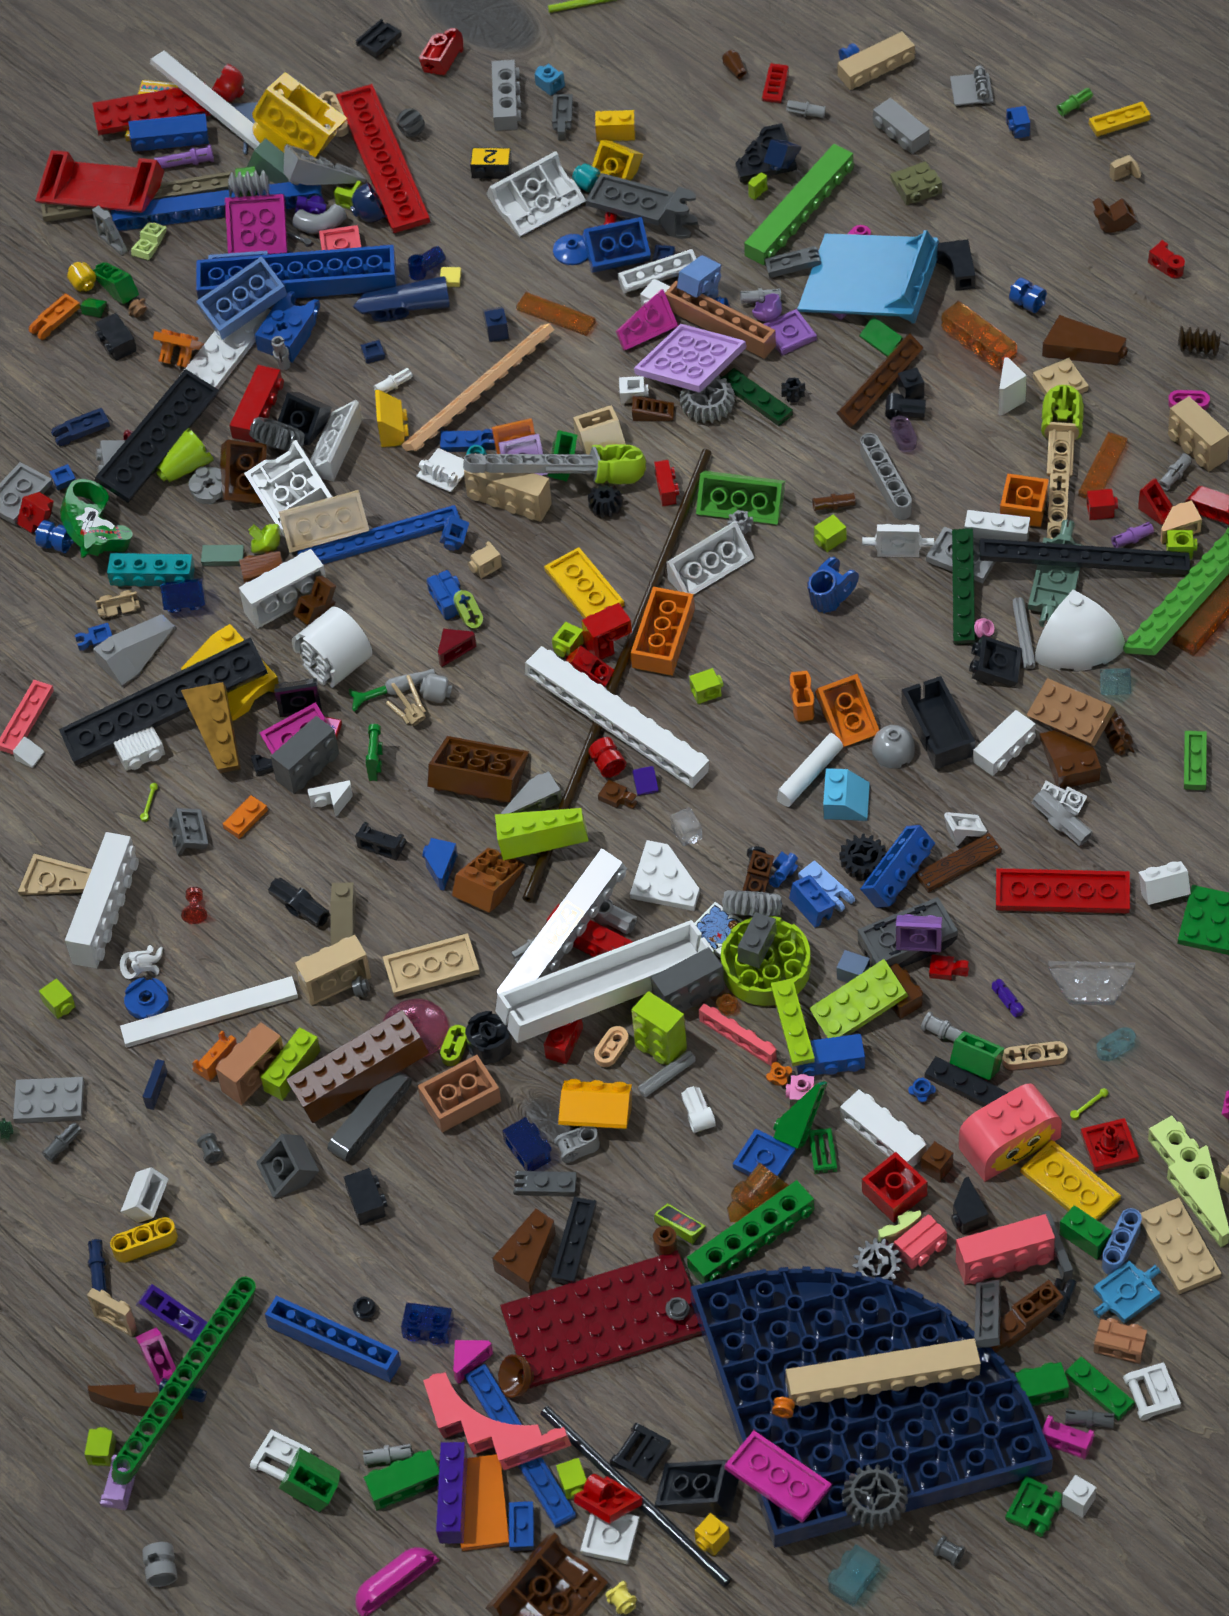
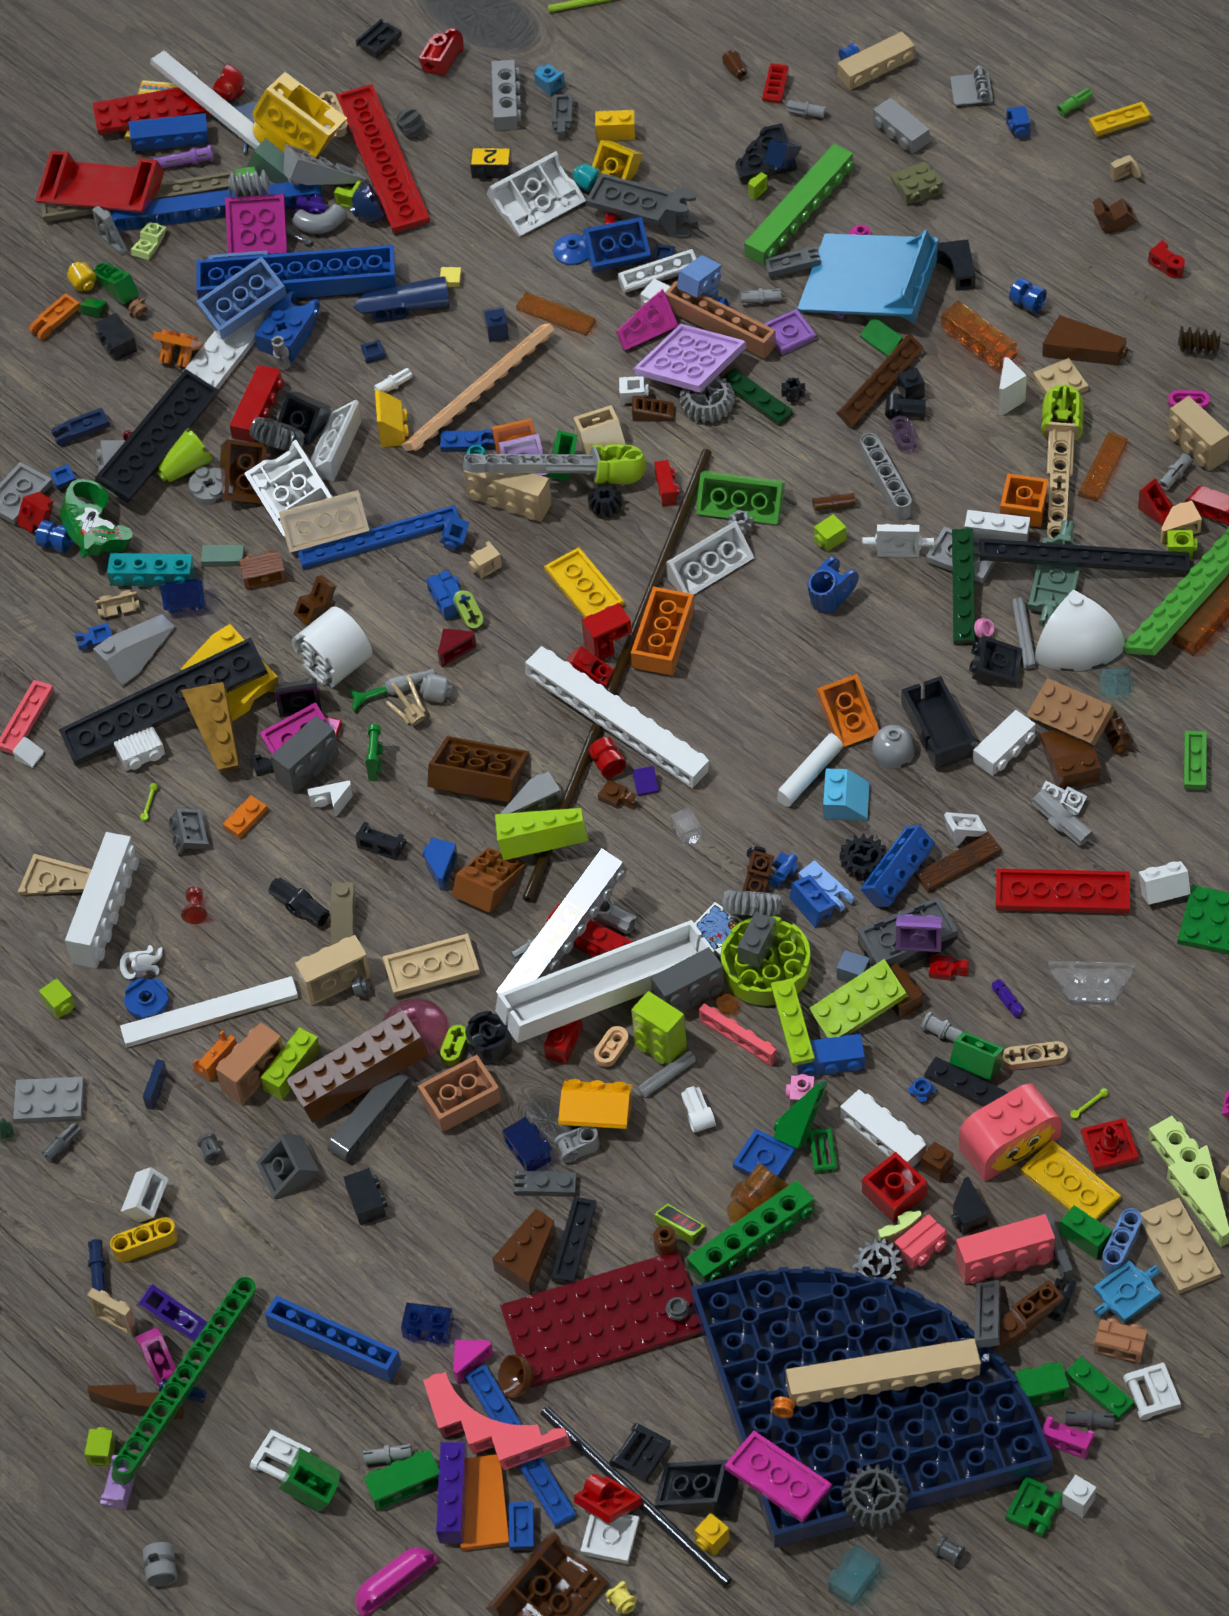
white brick [239,549,326,629] -> none
lime piece [248,524,281,555] -> none
coral plate [319,225,361,250] -> none
black plate [353,1297,376,1320] -> none
clear blue piece [408,246,446,281] -> none
white hinge [416,448,464,492] -> none
lime brick [552,621,584,657] -> none
lime brick [556,1458,587,1500] -> none
white plate [630,840,700,911] -> none
lime brick [689,668,724,704] -> none
medium lavender hair [752,293,782,322] -> none
orange plate [766,1062,792,1086] -> none
orange brick [790,671,814,722] -> none
red brick [1086,489,1118,520] -> none
clear light blue beam [1096,1027,1136,1061] -> none
medium lavender pin [1111,522,1154,548] -> none

